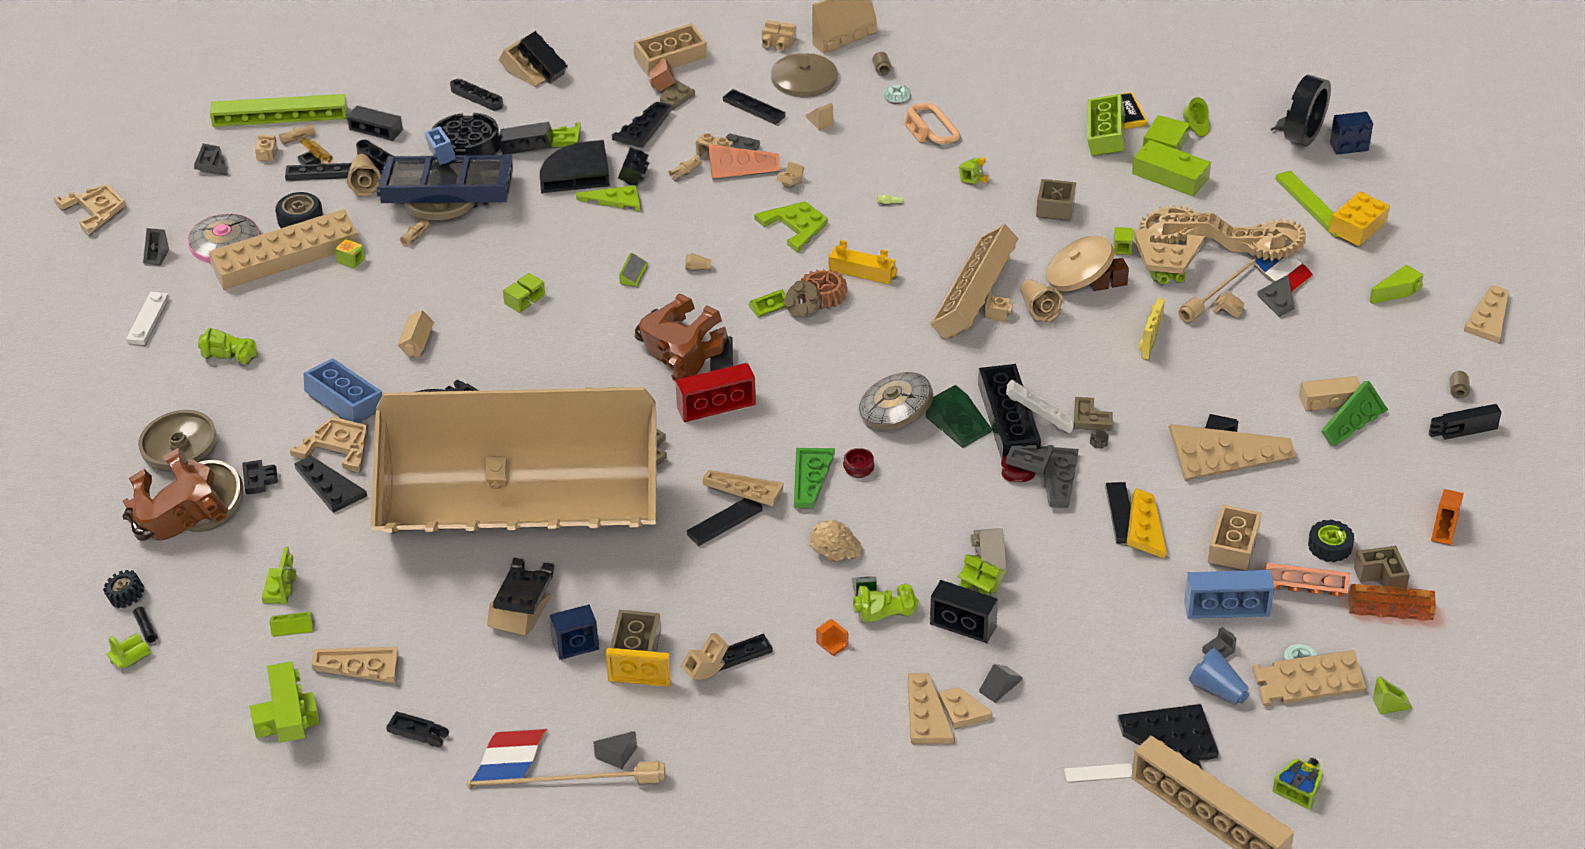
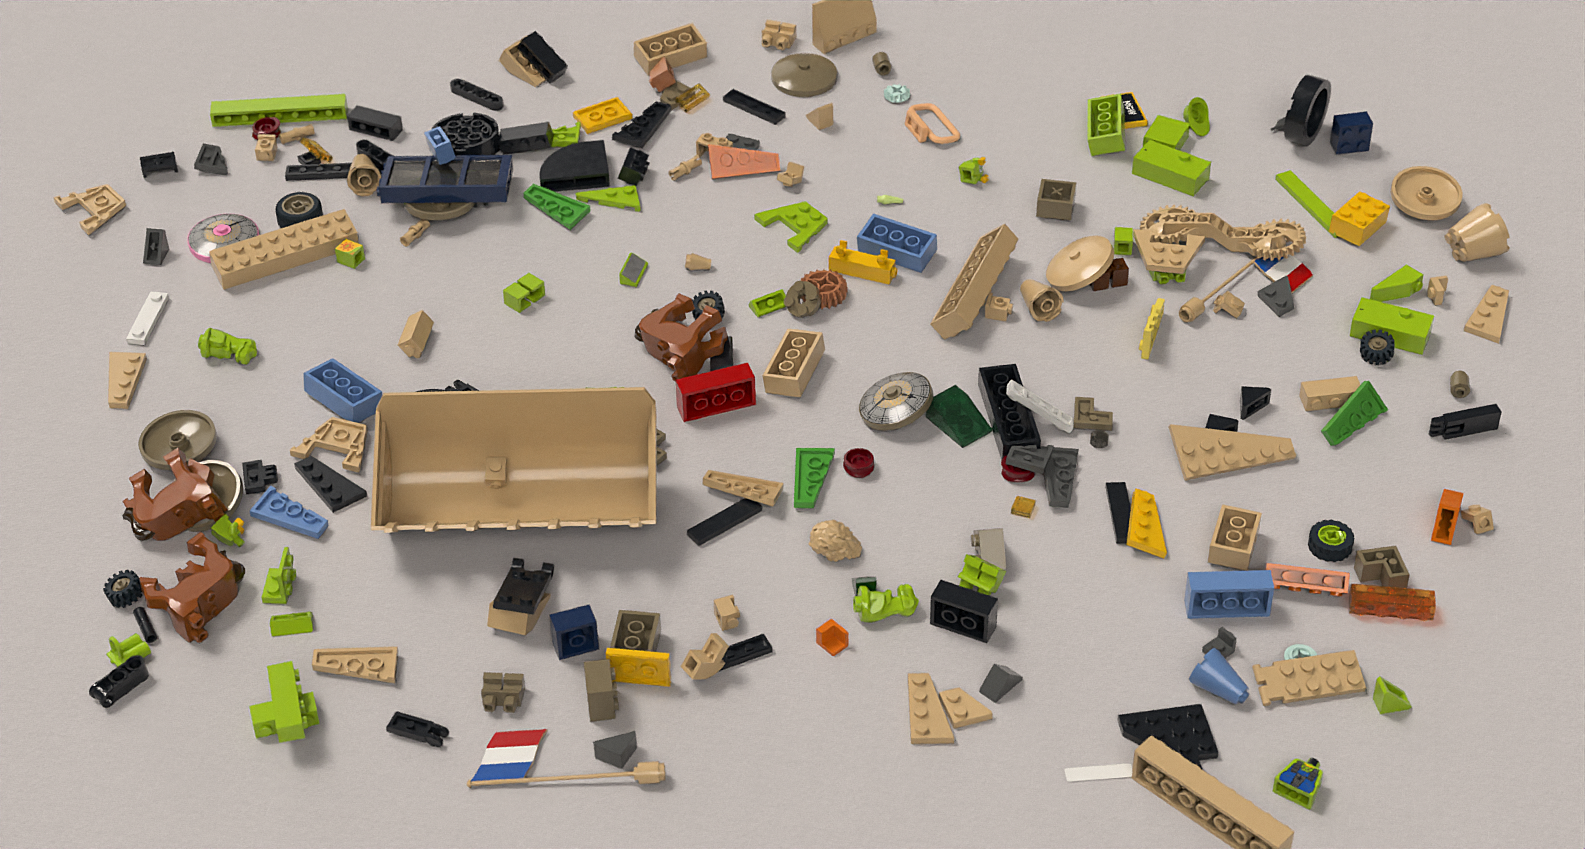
none -> black piece [89,655,149,708]
none -> tan wing [108,352,147,409]
none -> dark orange piece [139,532,245,643]
none -> black hinge [140,151,178,178]
none -> lime piece [211,514,245,547]
none -> medium blue wing [250,486,329,539]
none -> dark red piece [252,117,281,140]
none -> dark tan hips [481,672,525,713]
none -> bright green wing [523,184,590,230]
none -> yellow tile [573,97,633,134]
none -> dark tan brick [584,659,619,722]
none -> clear yellow tile [675,83,710,113]
none -> black wheel [692,290,725,320]
none -> tan brick [713,595,740,631]
none -> tan brick [762,329,825,397]
none -> medium blue brick [857,213,937,273]
none -> clear yellow tile [1011,496,1036,518]
none -> black slope [1240,386,1271,420]
none -> lime brick [1349,297,1435,355]
none -> black wheel [1360,329,1395,365]
none -> tan dish [1390,166,1463,220]
none -> tan bracket [1427,276,1448,305]
none -> tan cone [1445,203,1510,262]
none -> tan bracket [1461,505,1494,534]

